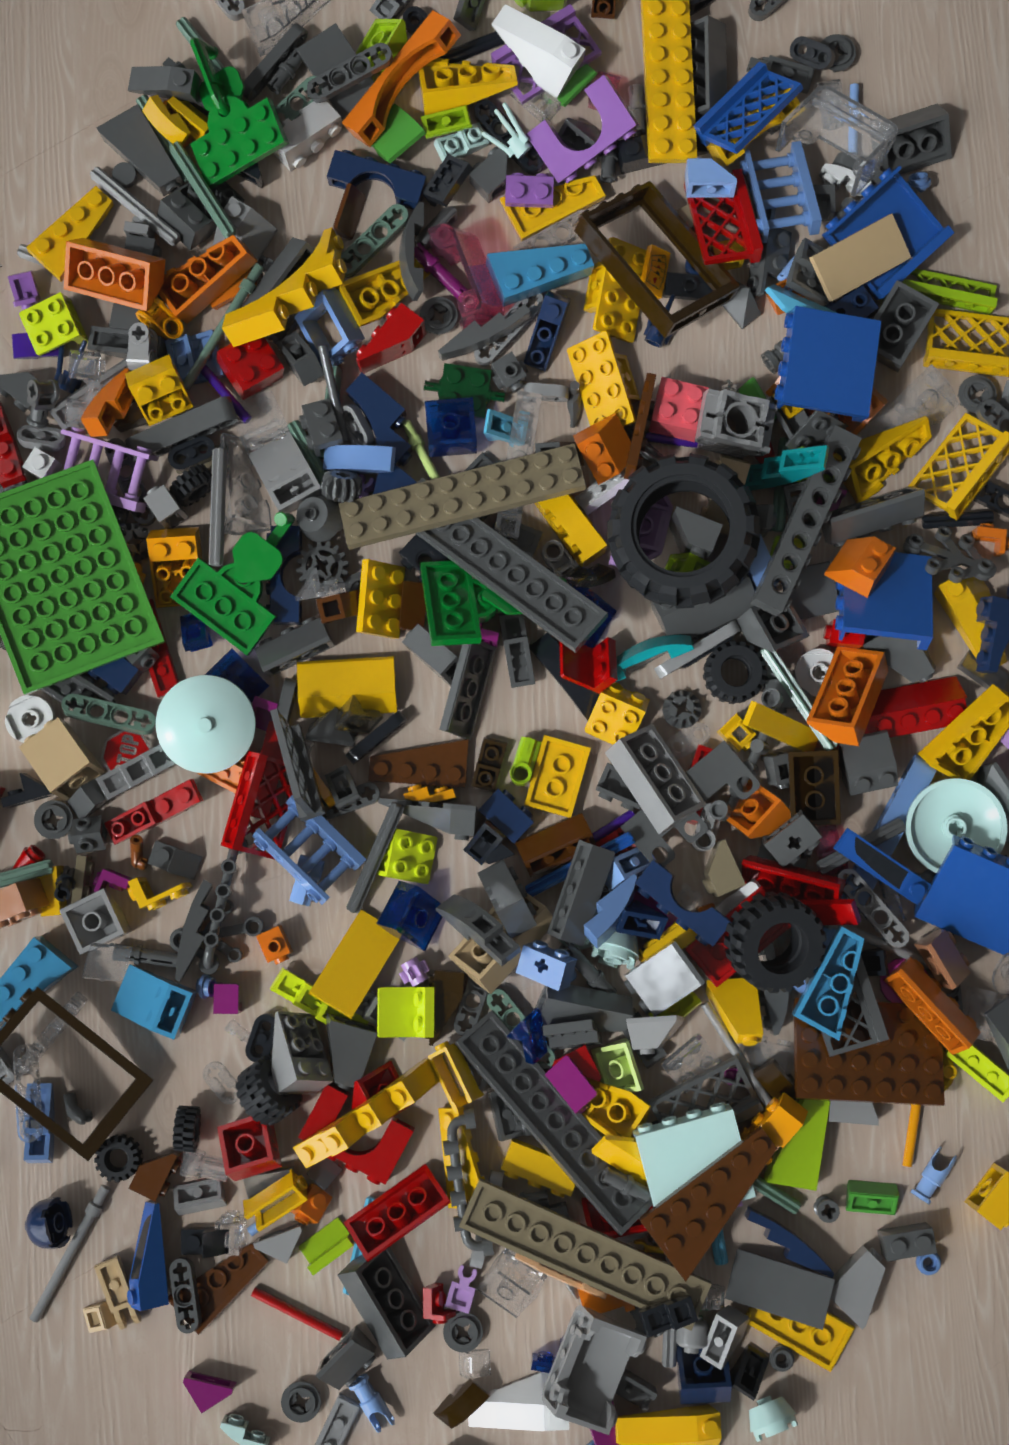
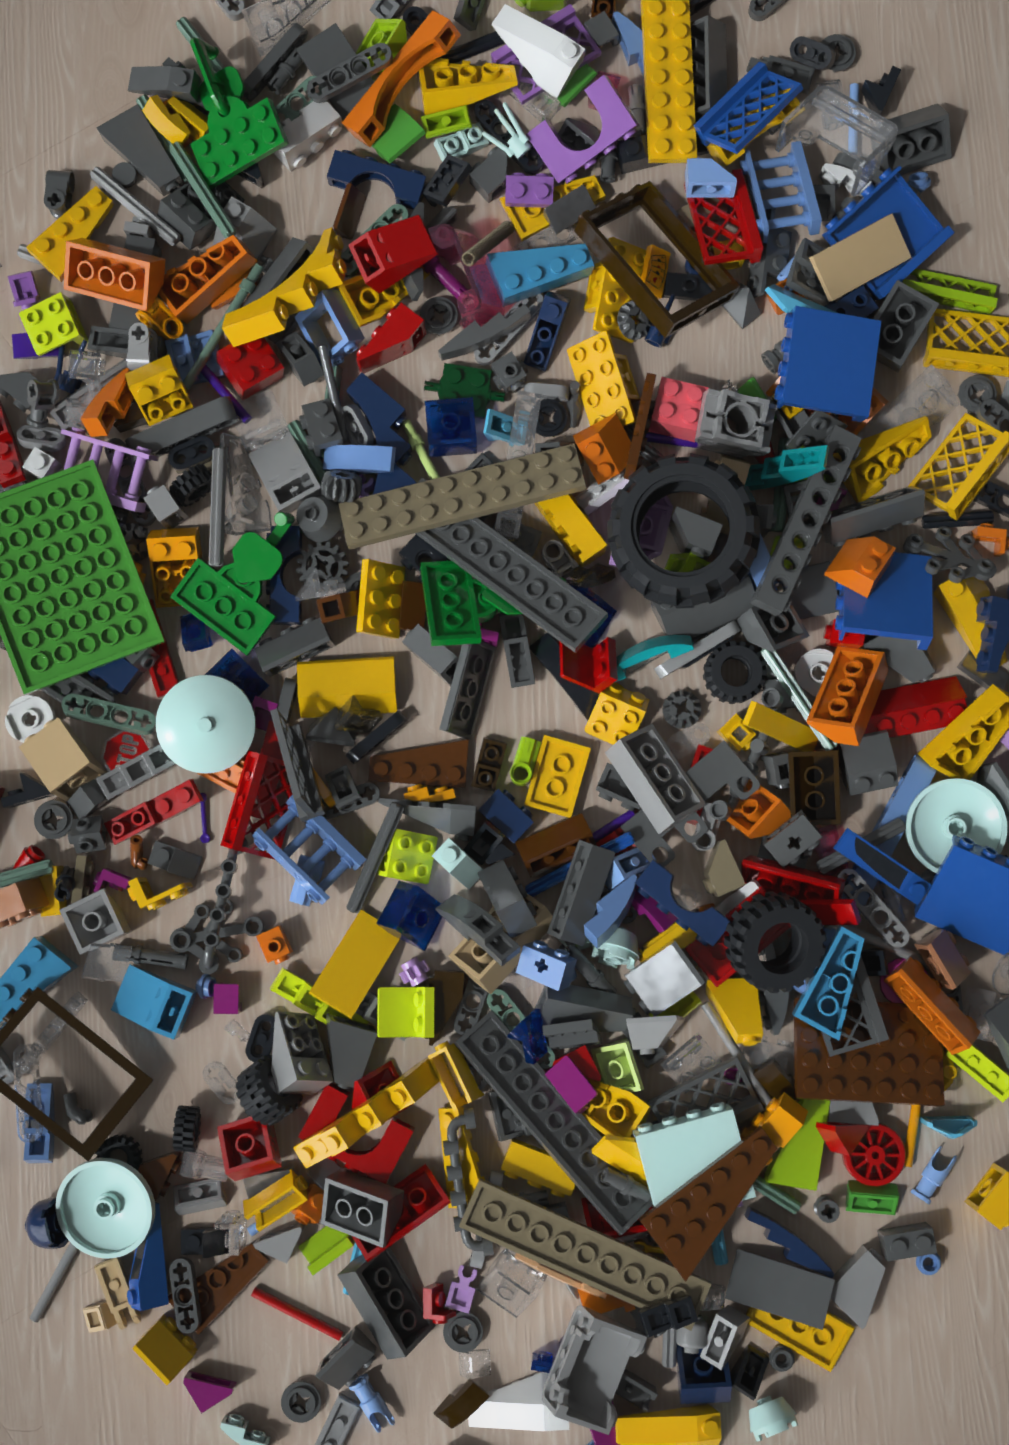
dark grey slope [175,880,213,983] -> none
dark blue slope [615,900,669,940] -> none
none -> dark grey piece [44,170,75,219]
none -> light aqua dish [56,1158,155,1259]
none -> yellow slope [132,1314,198,1385]
none -> dark purple hinge [200,793,211,843]
none -> dark grey slope [321,1168,404,1248]
none -> red slope [348,215,438,294]
none -> light aqua slope [432,838,483,889]
none -> dark tan piece [462,221,515,267]
none -> black gear [529,399,567,438]
none -> flat silver slope [543,184,596,235]
none -> dark grey panel [584,11,619,48]
none -> medium blue slope [612,11,644,78]
none -> dark grey gear [617,301,651,340]
none -> red slope [816,1121,868,1156]
none -> red wheel [841,1123,906,1186]
none -> black slope [861,66,901,121]
none -> medium azure slope [920,1116,977,1139]

